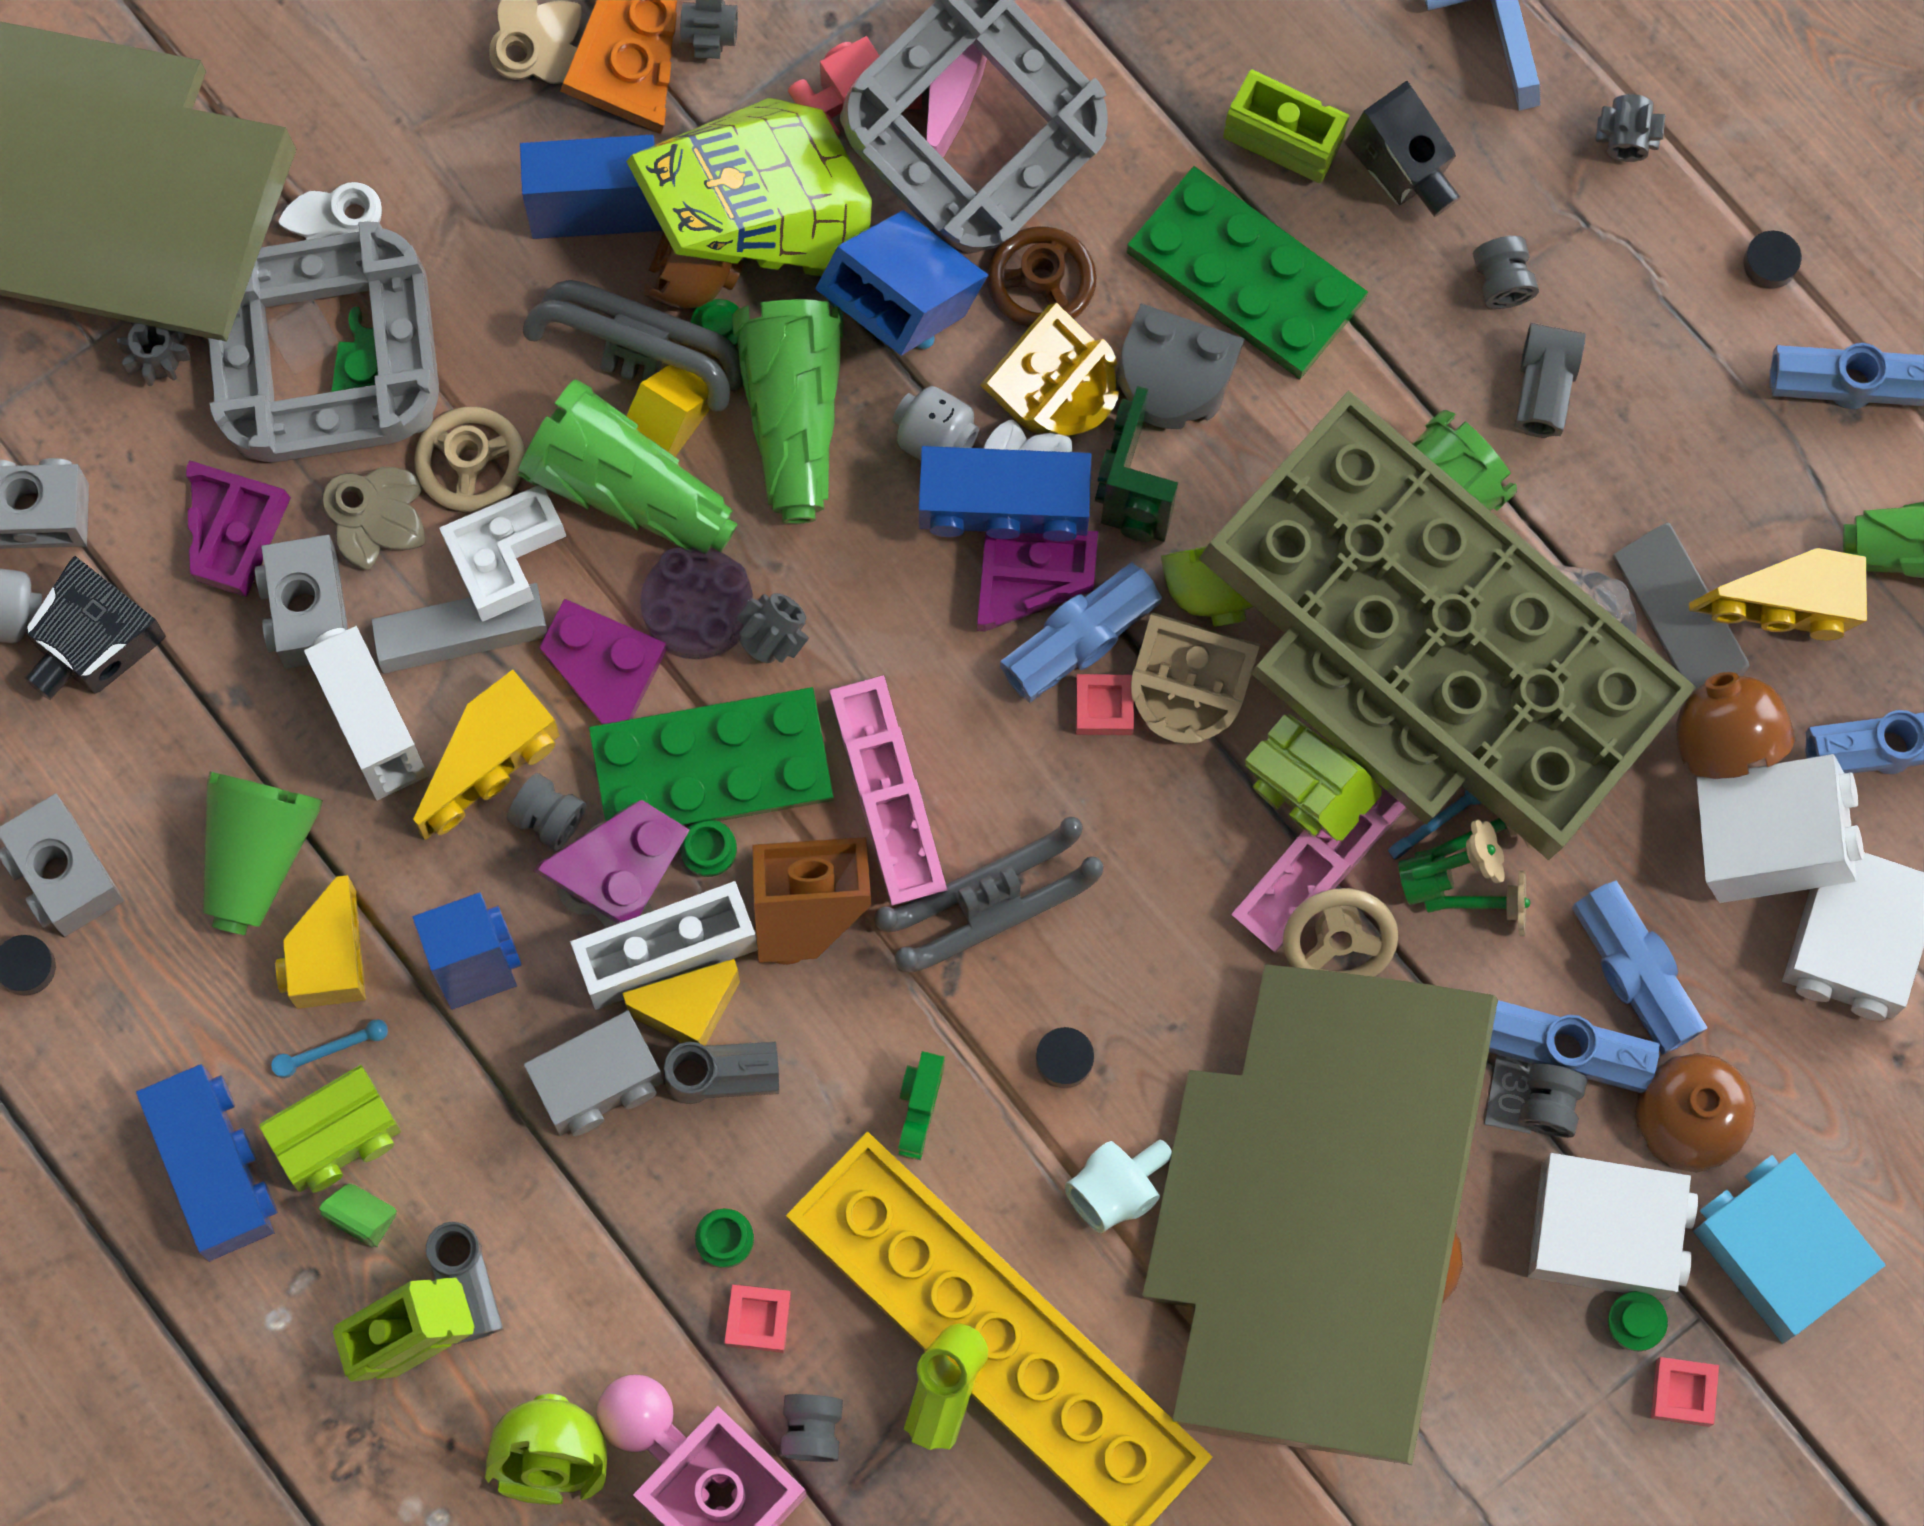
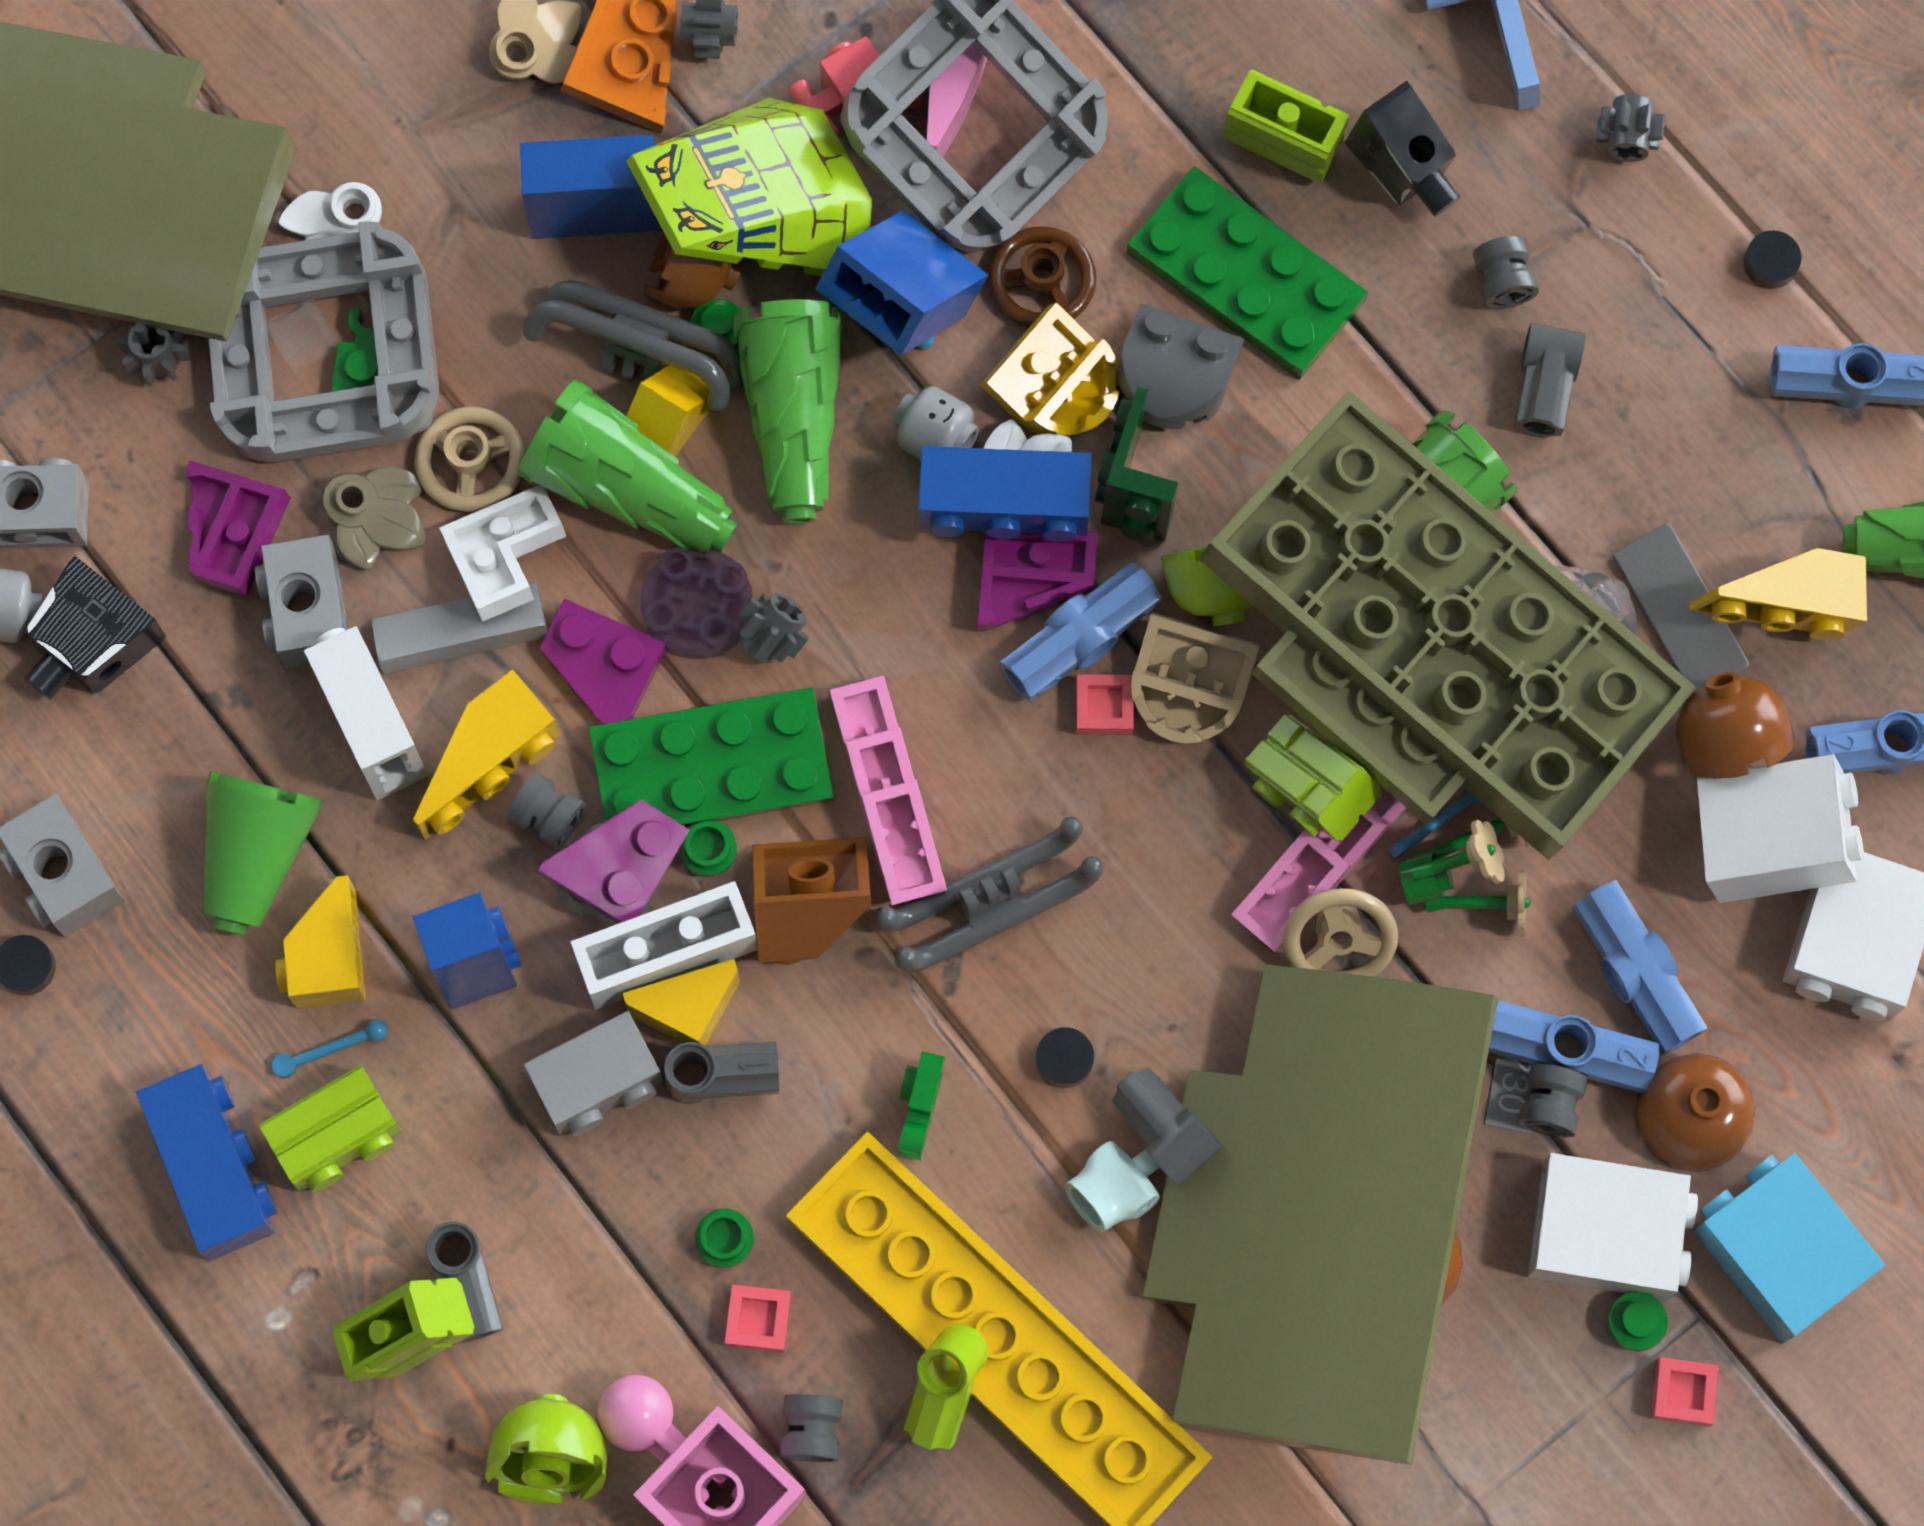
bright green slope [319,1184,397,1248] -> none
none -> dark grey piece [1111,1067,1223,1186]

